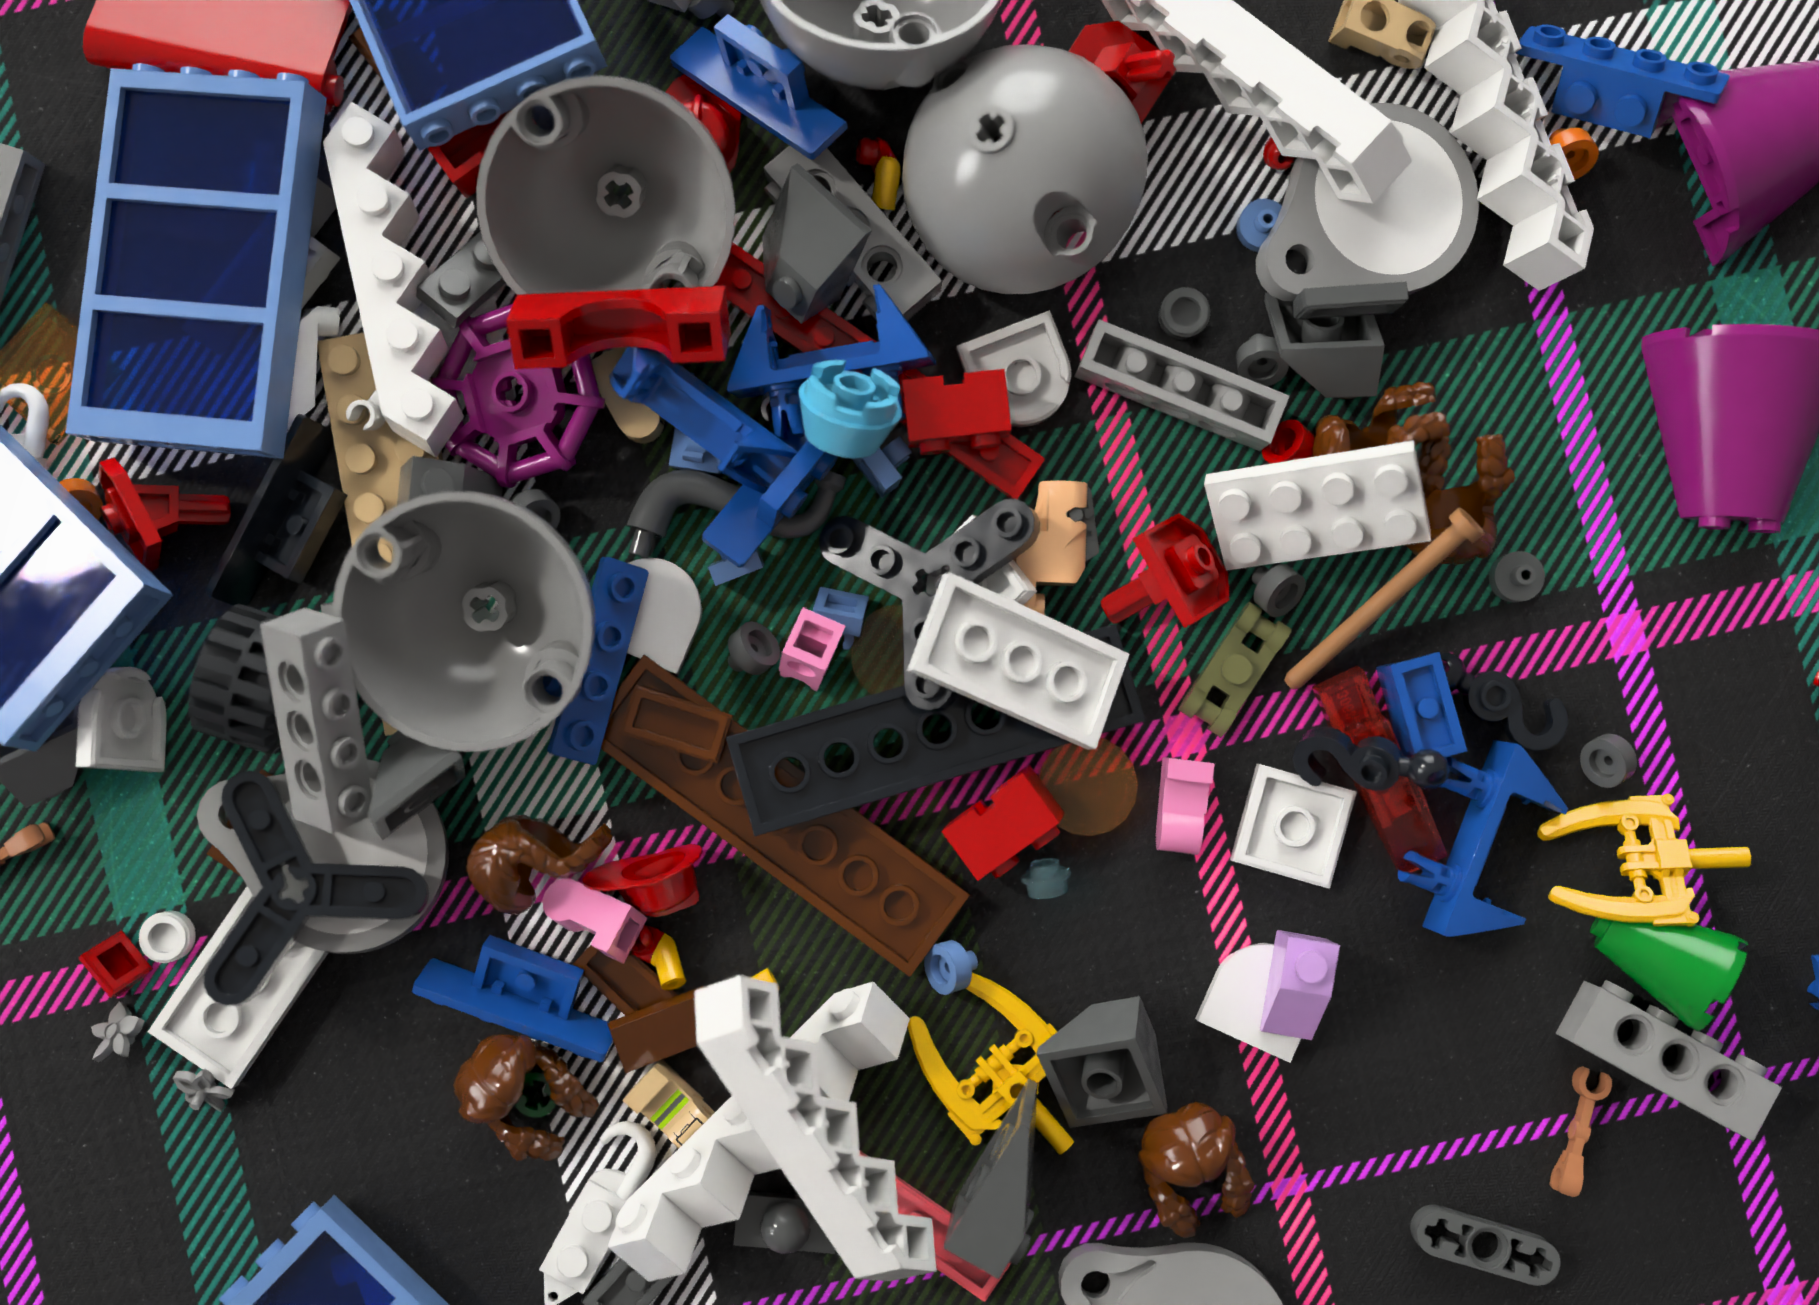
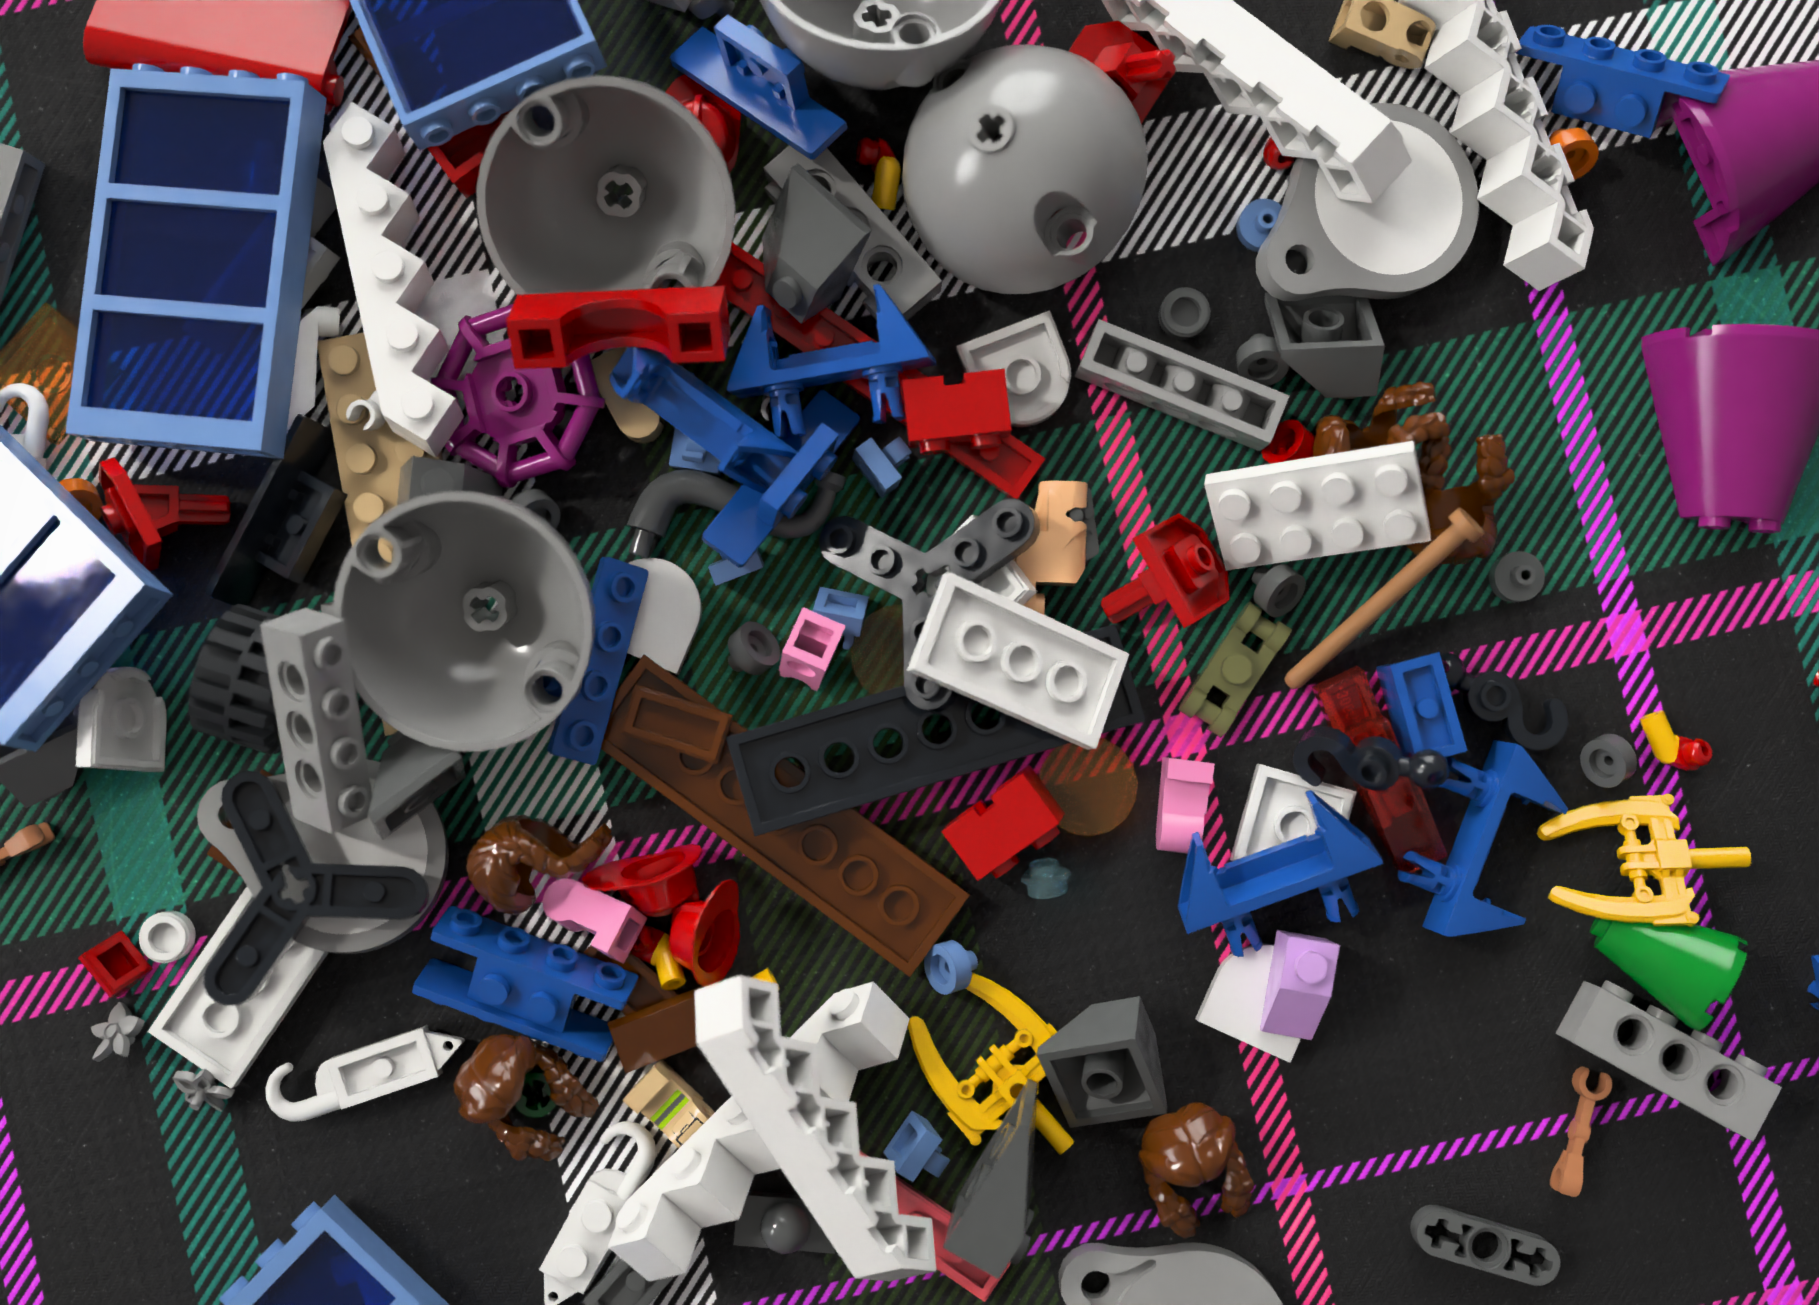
dark grey plate [416,231,506,328] -> none
medium azure cone [799,360,902,458] -> none
dark grey tile [1293,282,1408,320] -> none
none -> white plate [265,1025,465,1122]
none -> blue bracket [431,906,639,1033]
none -> red piece [669,879,740,987]
none -> medium blue tile [883,1111,950,1182]
none -> blue hose [1178,790,1383,957]
none -> arm [1639,710,1712,771]

